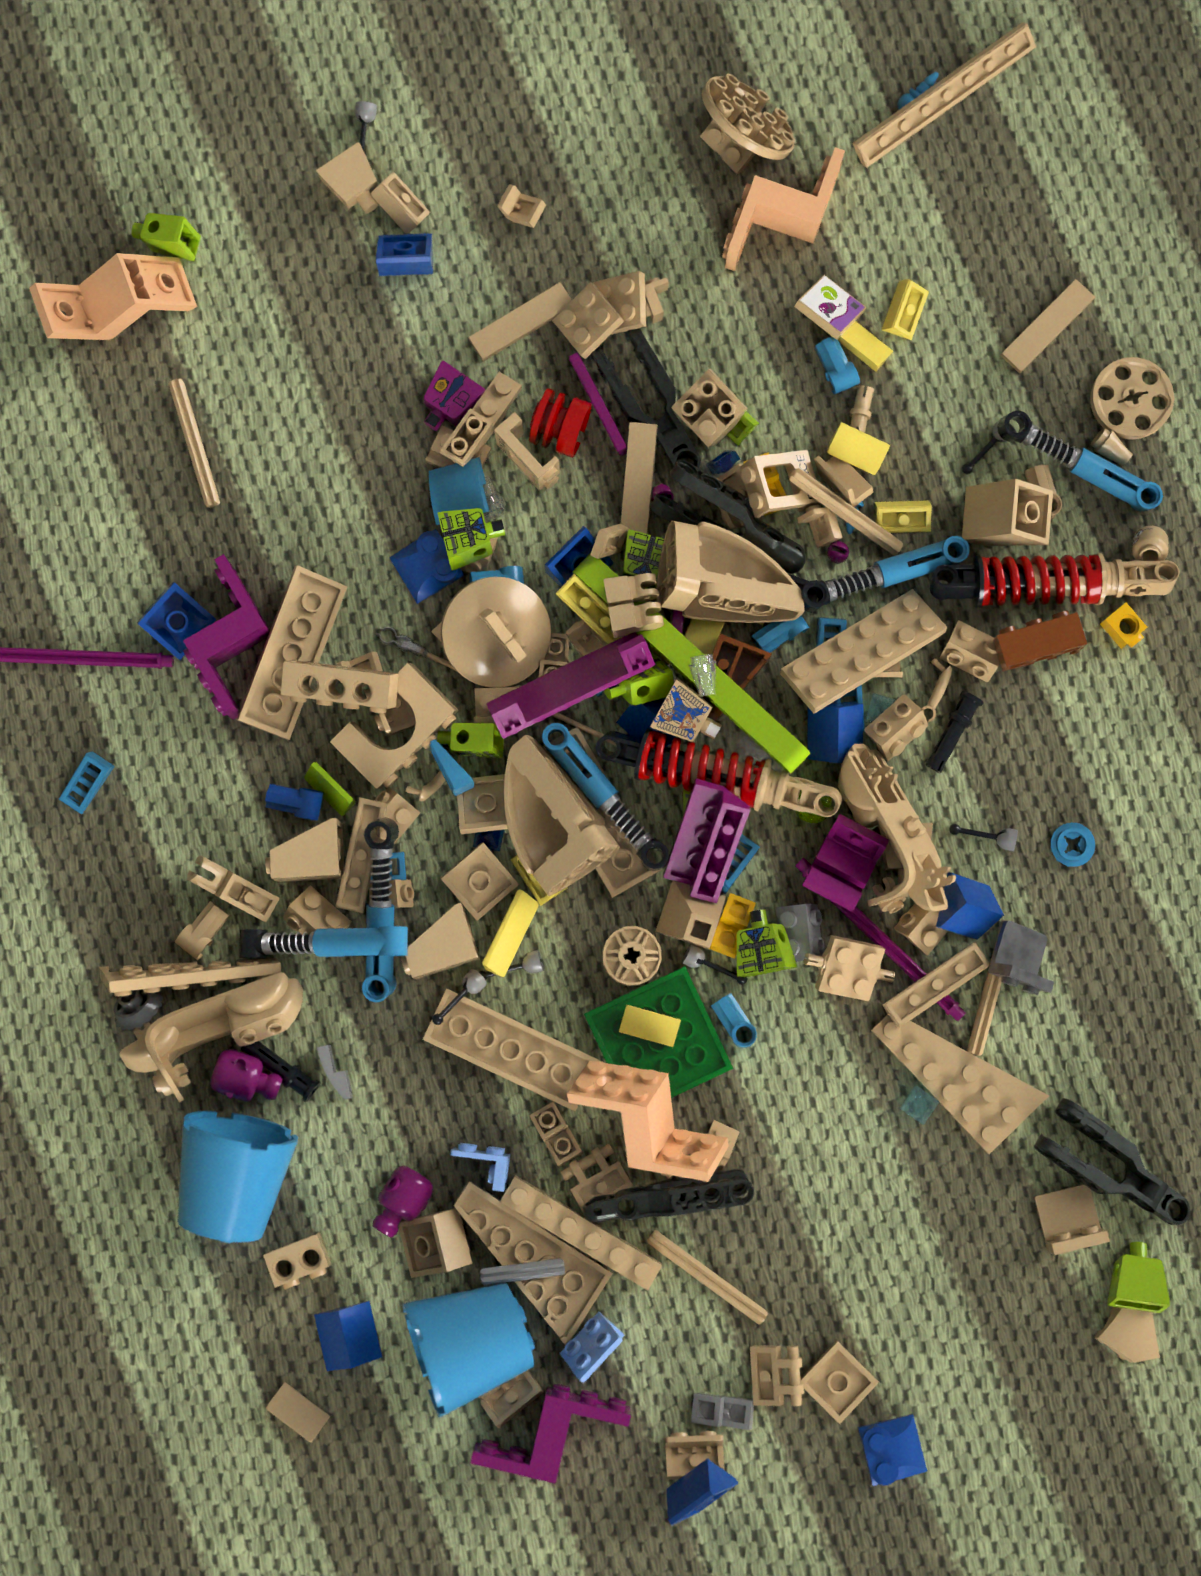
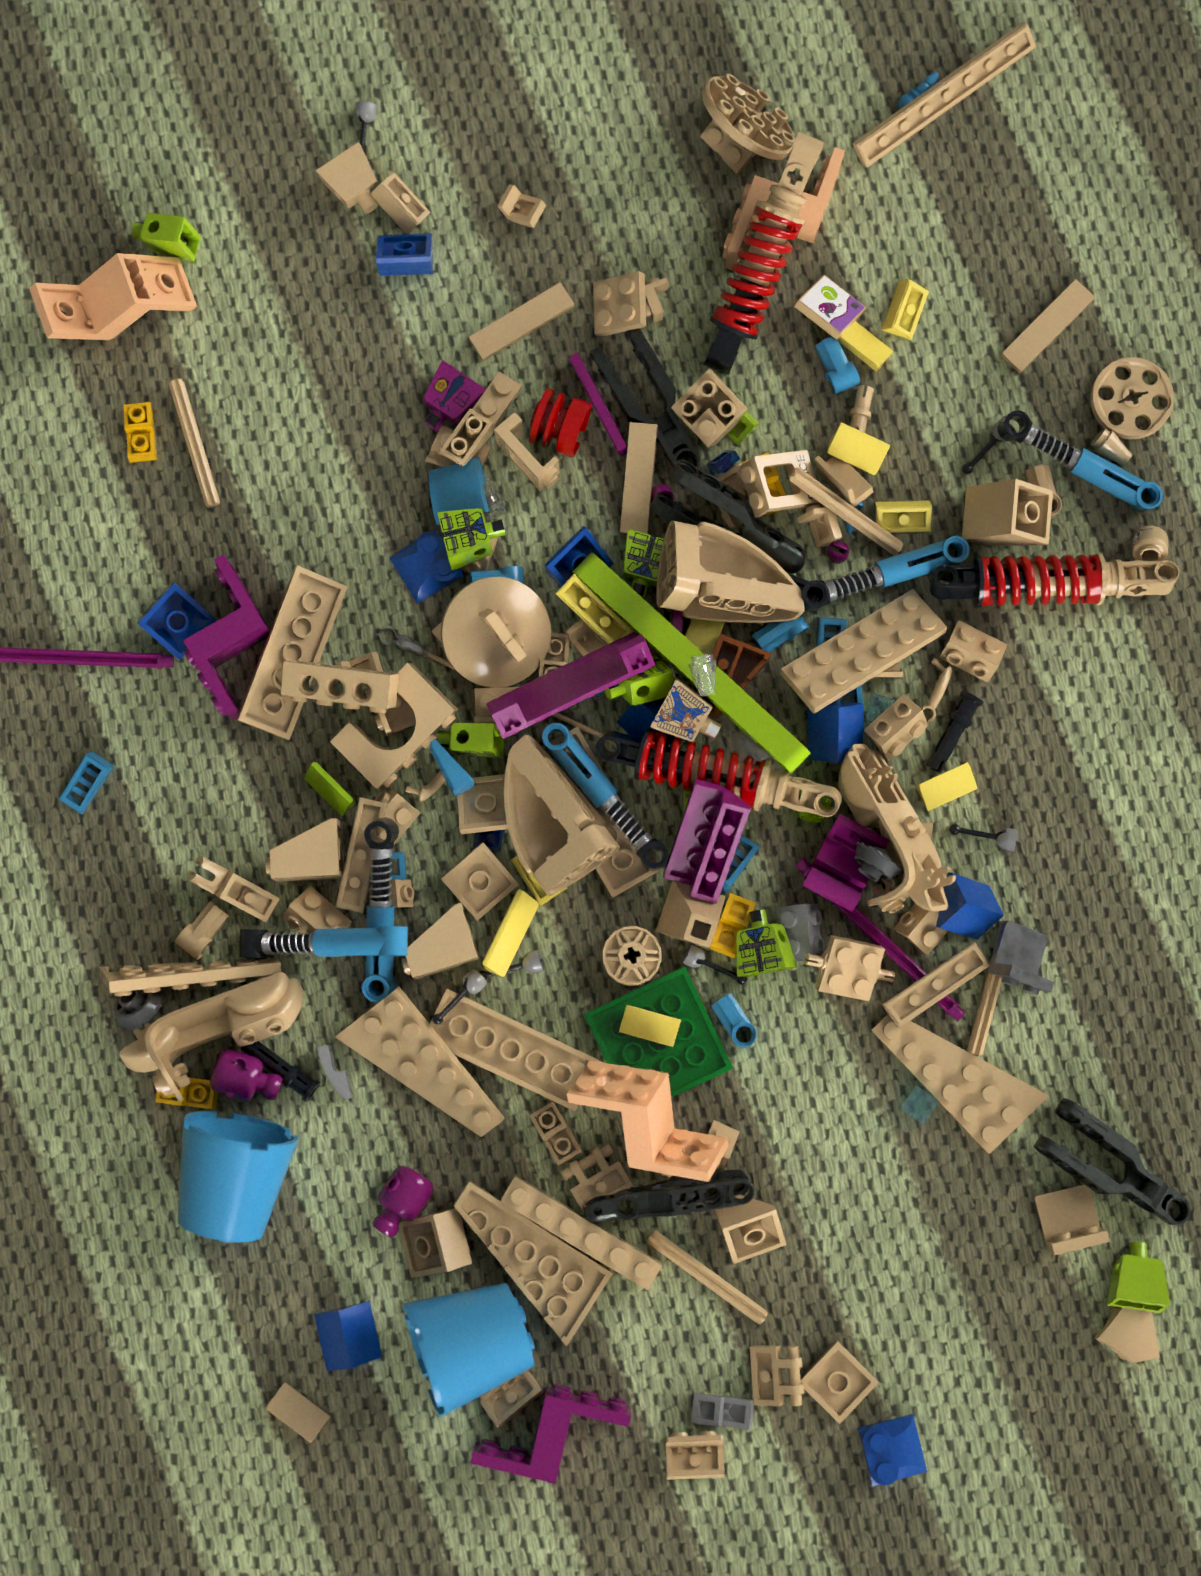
tan brick [263,1232,331,1290] -> none
blue piece [265,784,324,820] -> none
light blue bracket [450,1143,511,1192] -> none
light grey axle [480,1258,565,1285] -> none
tan plate [552,282,624,359] -> none
light blue bracket [560,1312,624,1383] -> none
tan plate [590,524,629,559] -> none
tan legs [603,573,664,638] -> none
blue slope [666,1458,739,1526] -> none
dark orange wedge [993,610,1088,671] -> none
dark azure gear [1050,822,1095,867] -> none
yellow brick [1100,602,1147,649] -> none
none -> yellow slope [123,402,157,463]
none -> yellow slope [155,1076,218,1109]
none -> tan wing [335,986,505,1137]
none -> piece [704,132,825,375]
none -> tan slope [715,1195,787,1264]
none -> dark grey piece [854,842,903,882]
none -> light yellow slope [916,762,978,812]

